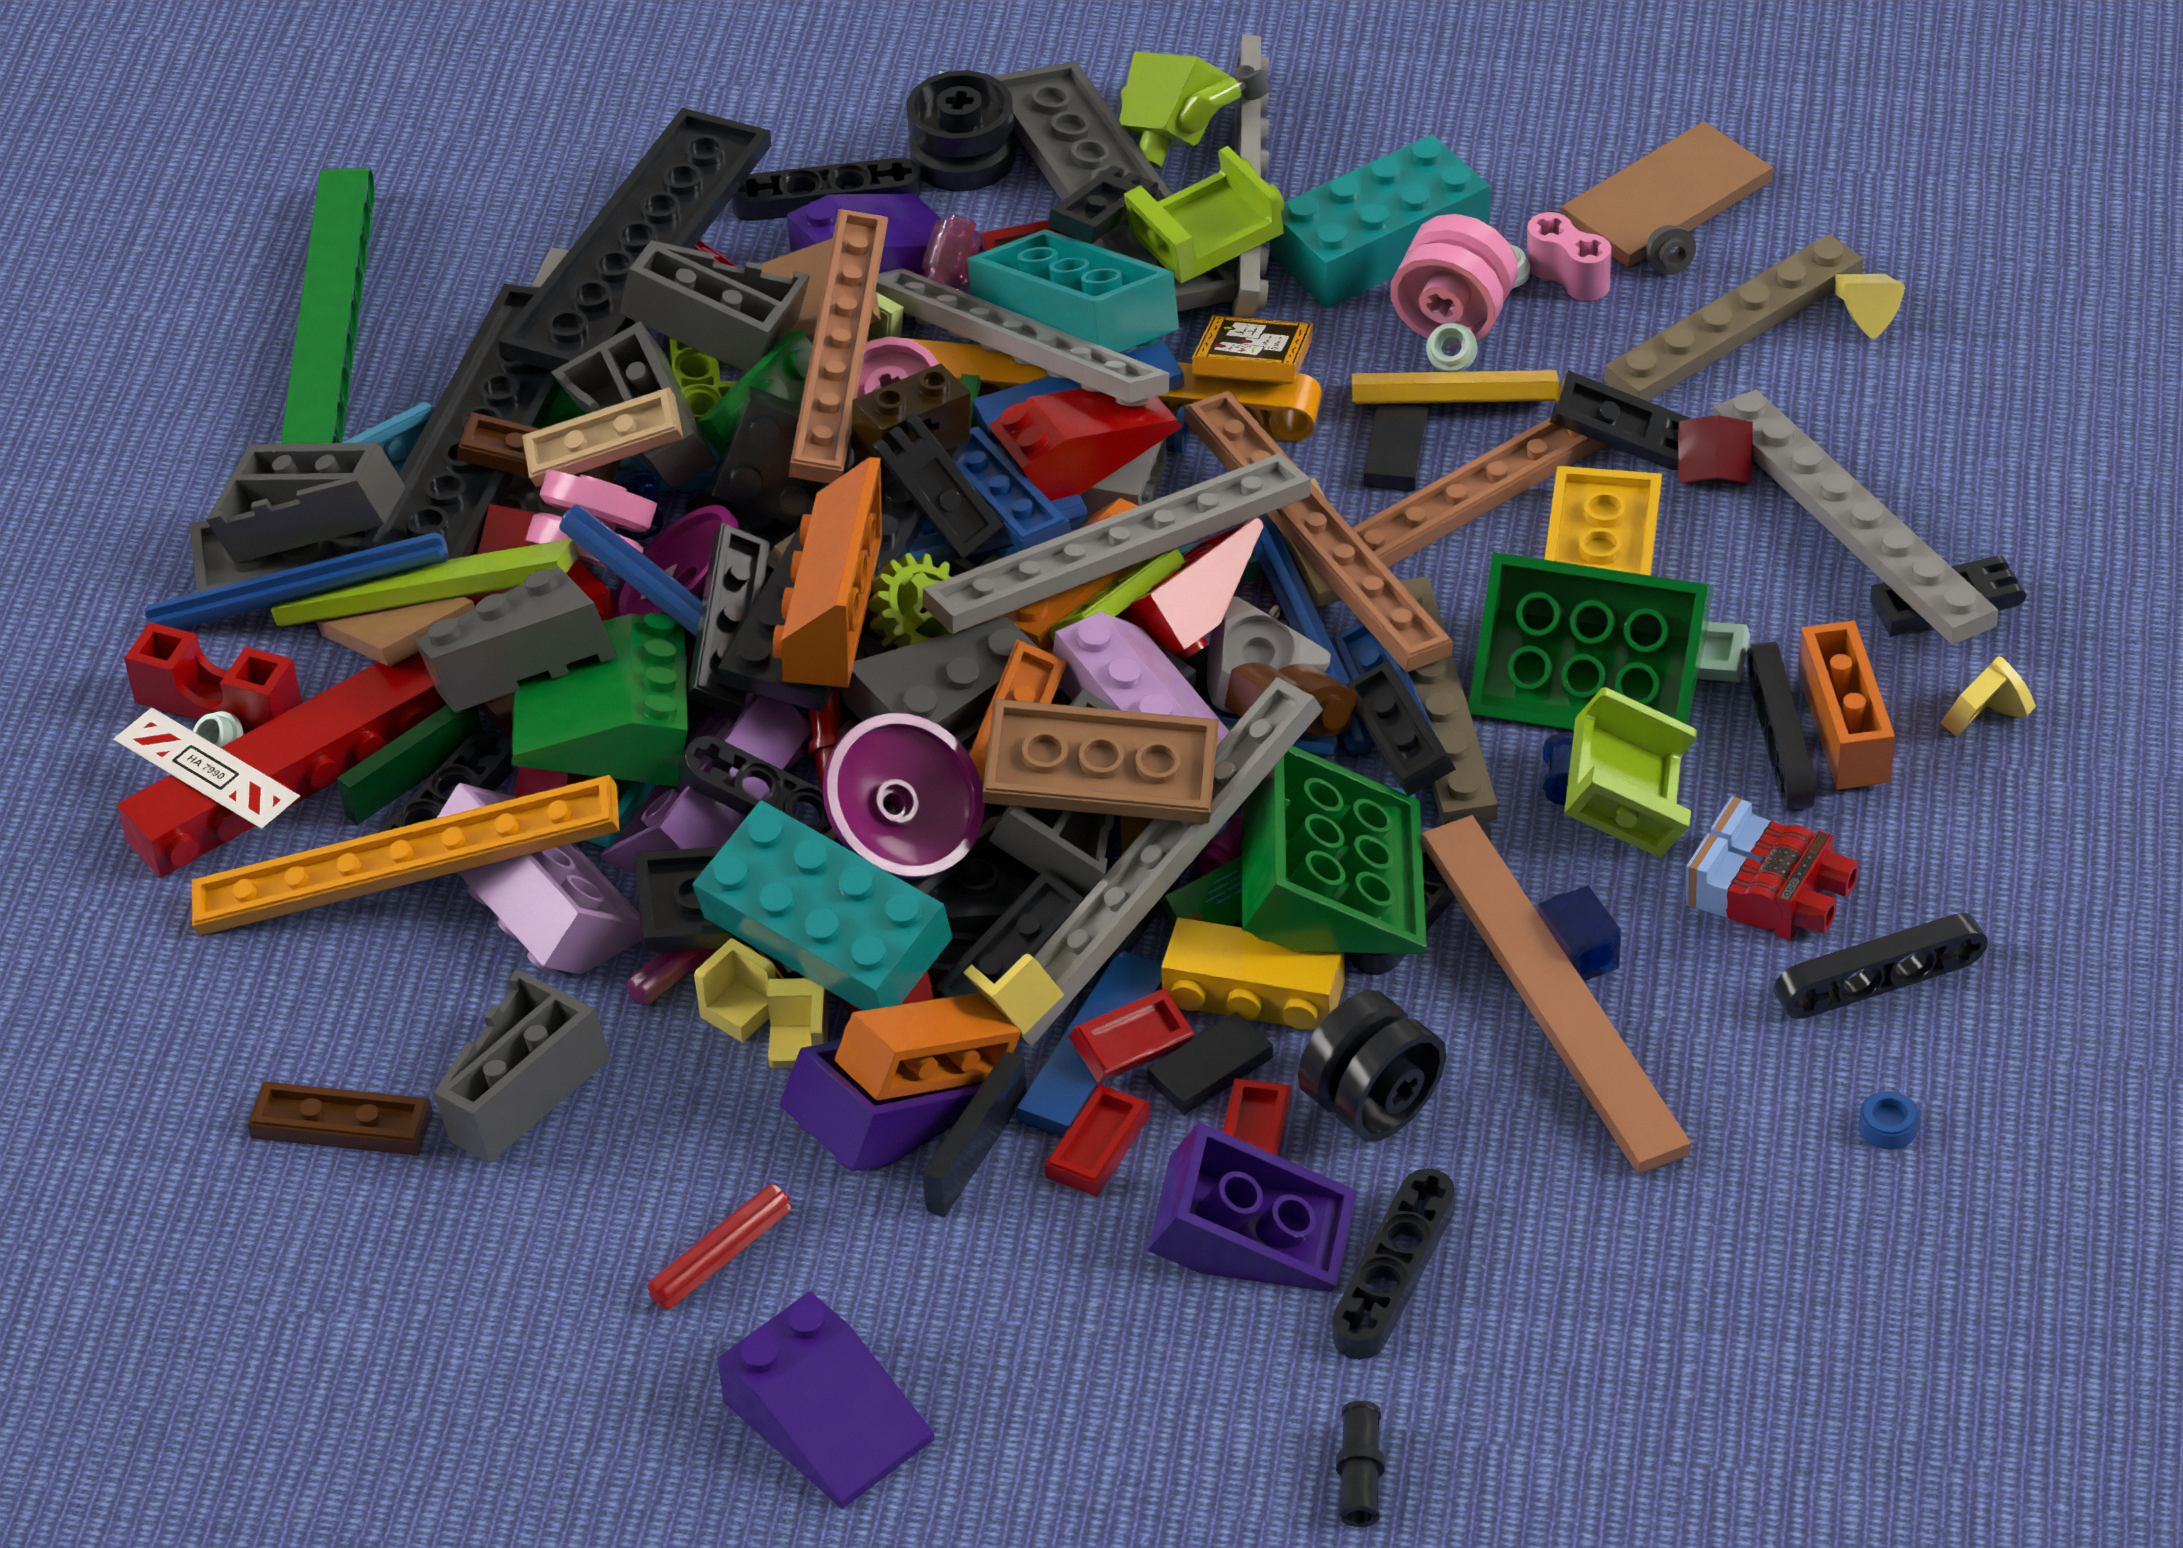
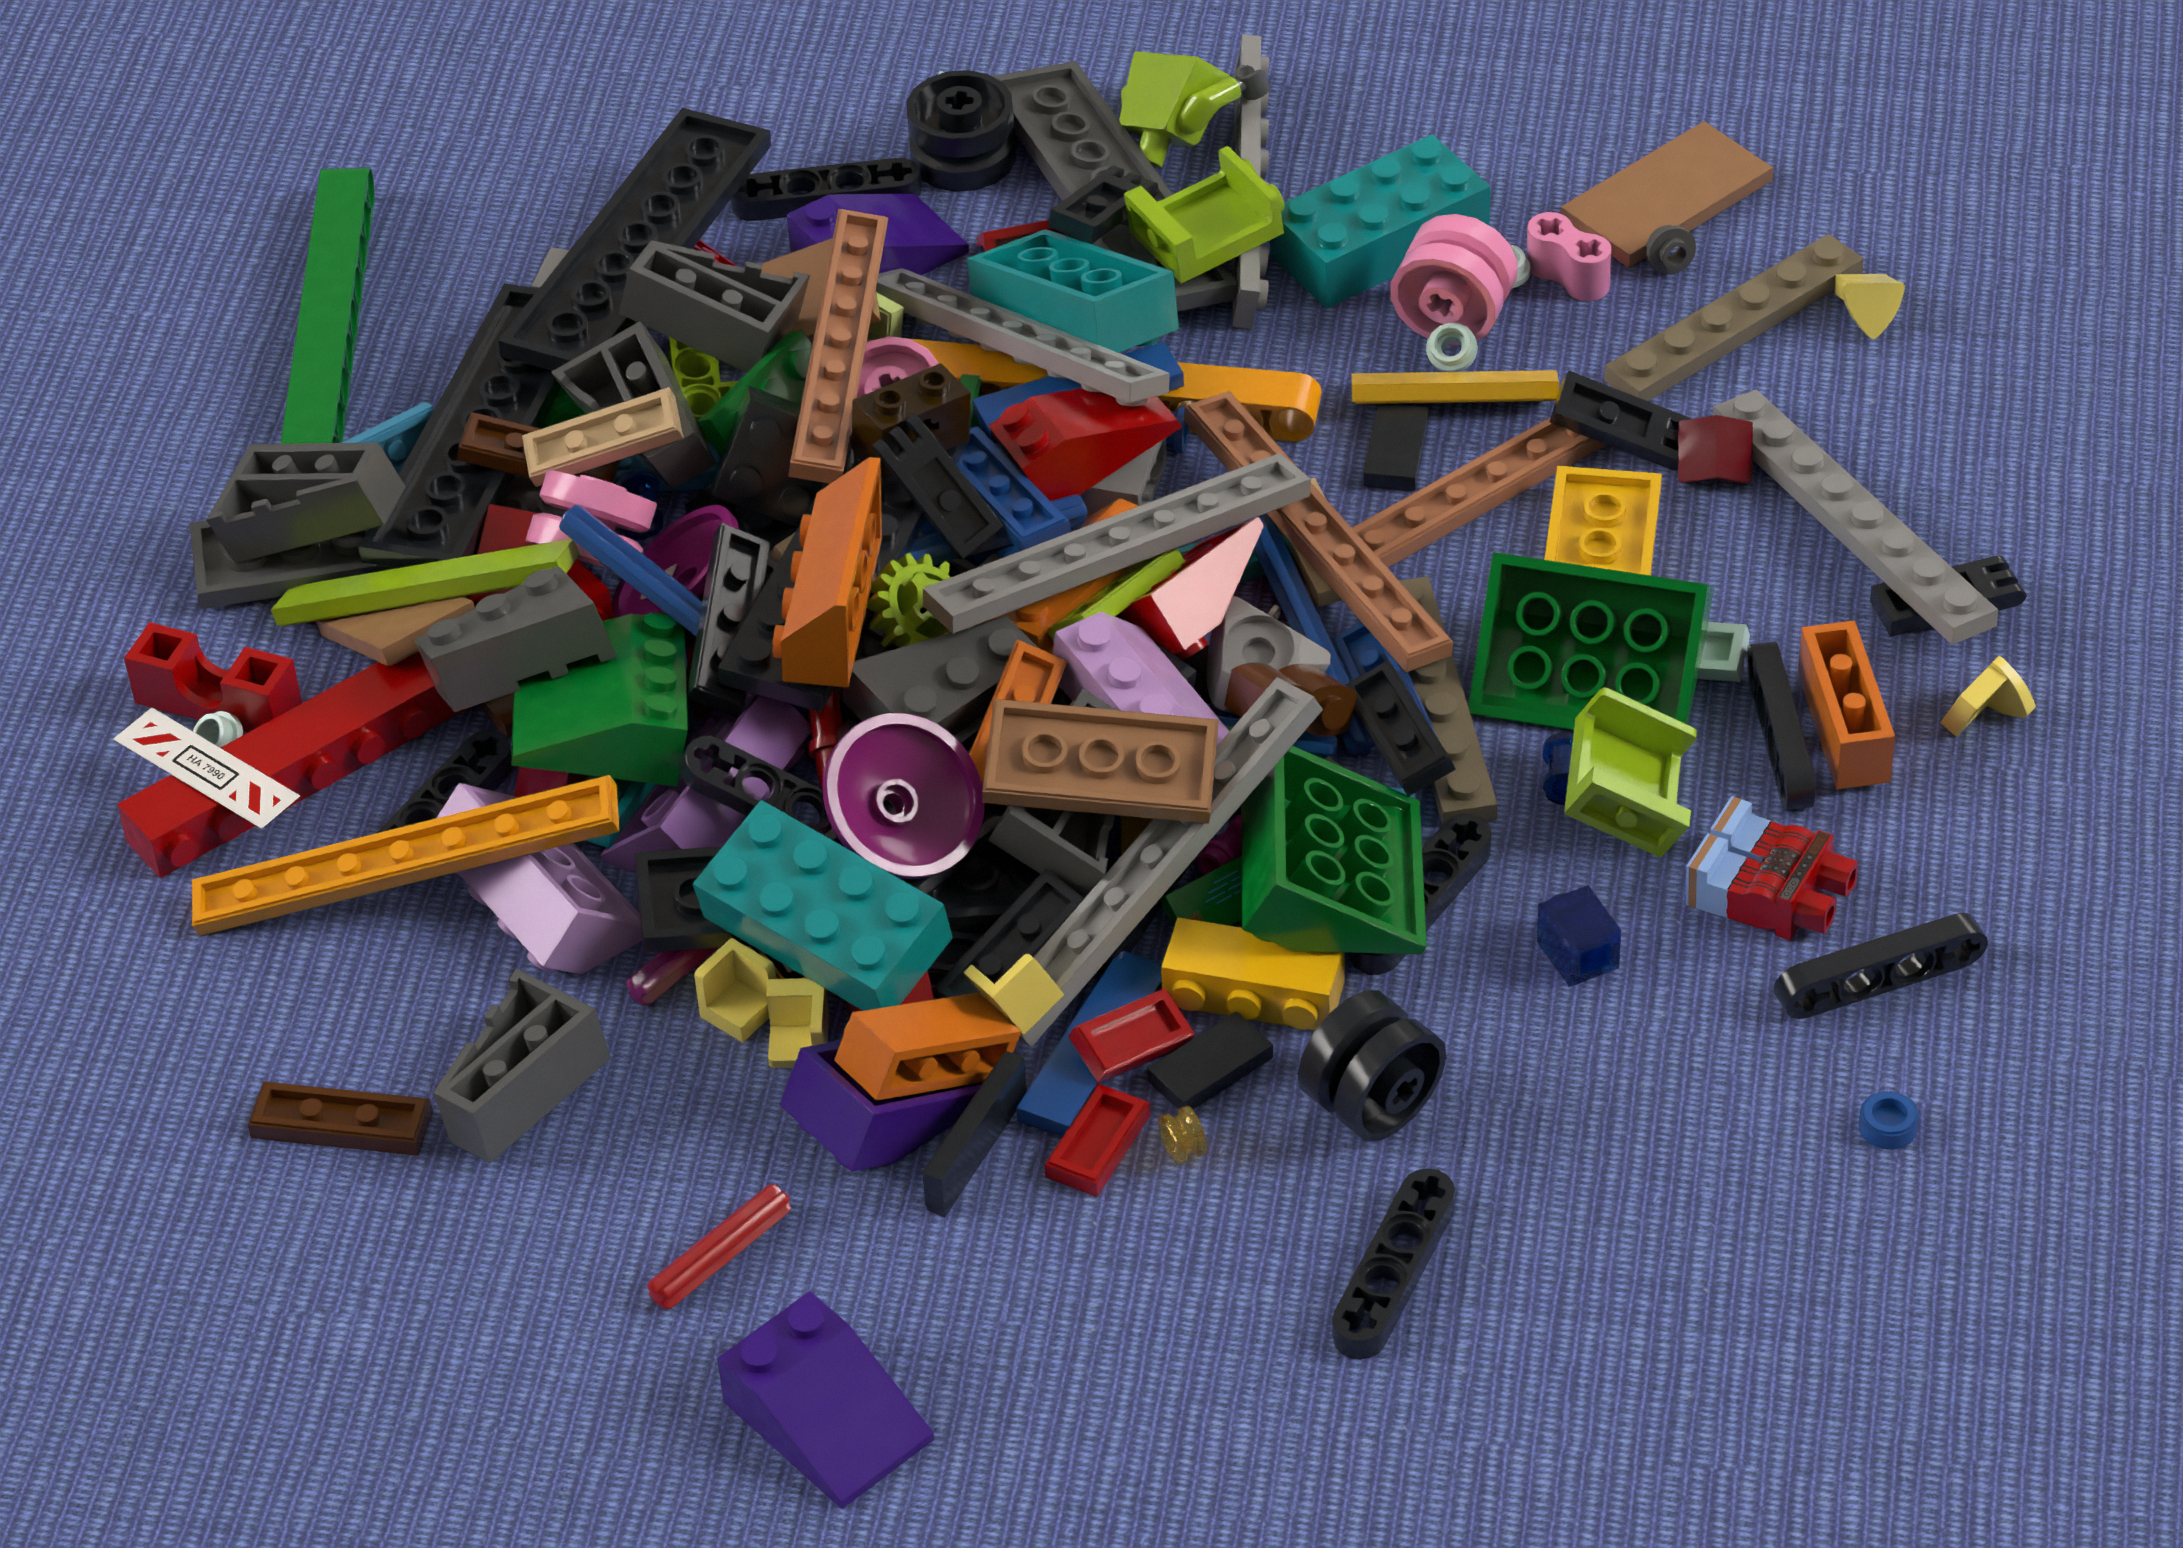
blue axle [145,532,448,629] -> none
dark green tile [337,704,482,825] -> none
clear pink brick [921,214,983,291] -> none
dark purple slope [1147,1122,1357,1292] -> none
tile [1192,315,1313,384] -> none
red tile [1222,1078,1292,1157] -> none
black pin [1336,1401,1385,1527] -> none
nougat tile [1422,815,1691,1175] -> none
none -> clear yellow bush [1158,1105,1207,1165]

